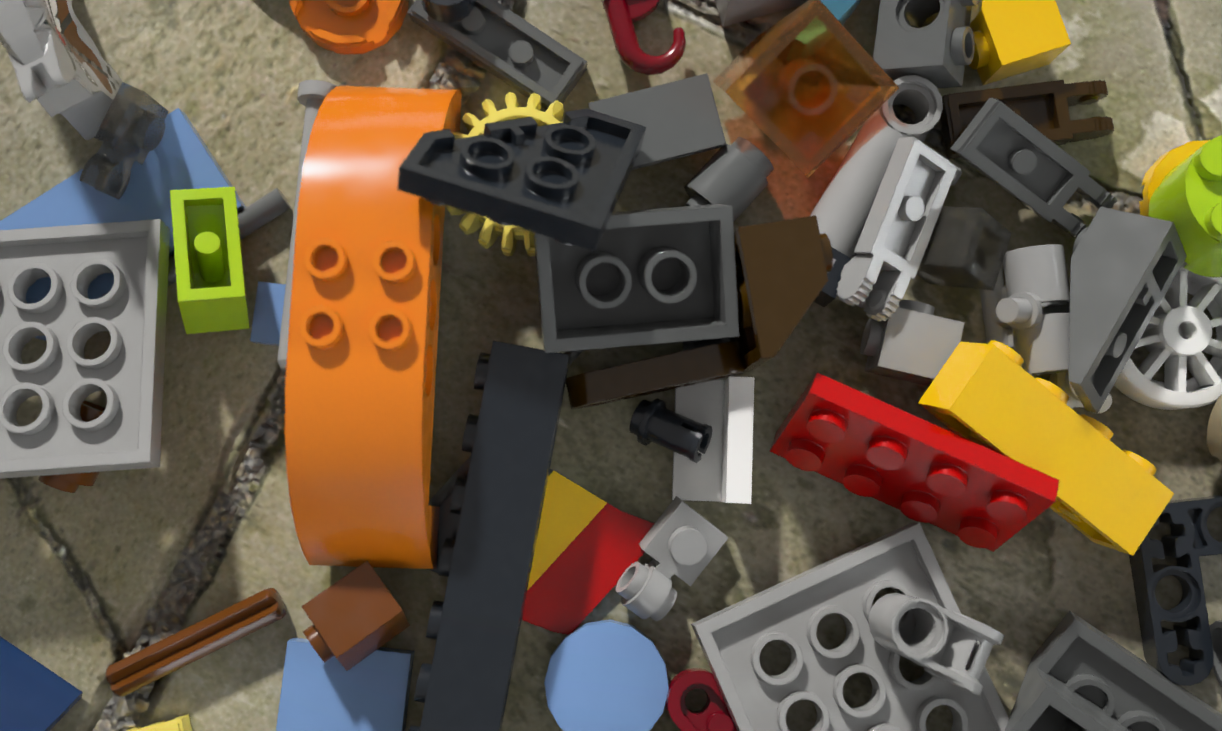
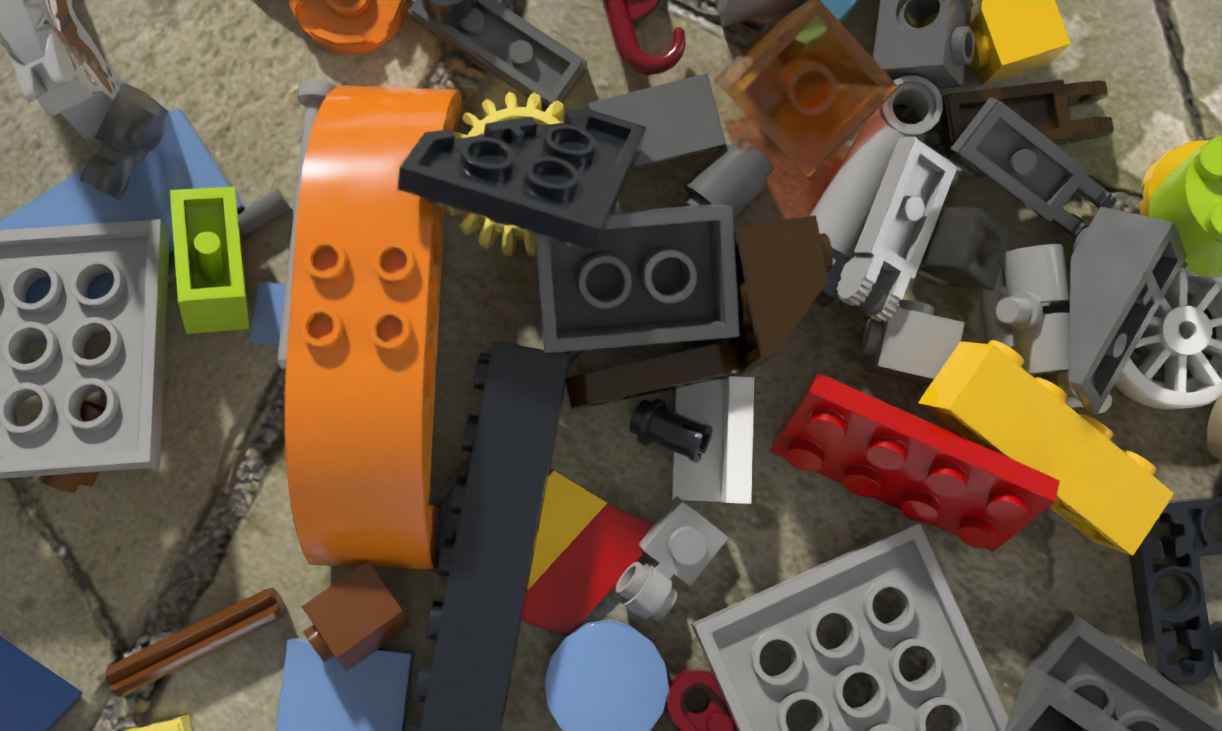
light grey piece [868,593,1004,696] -> none

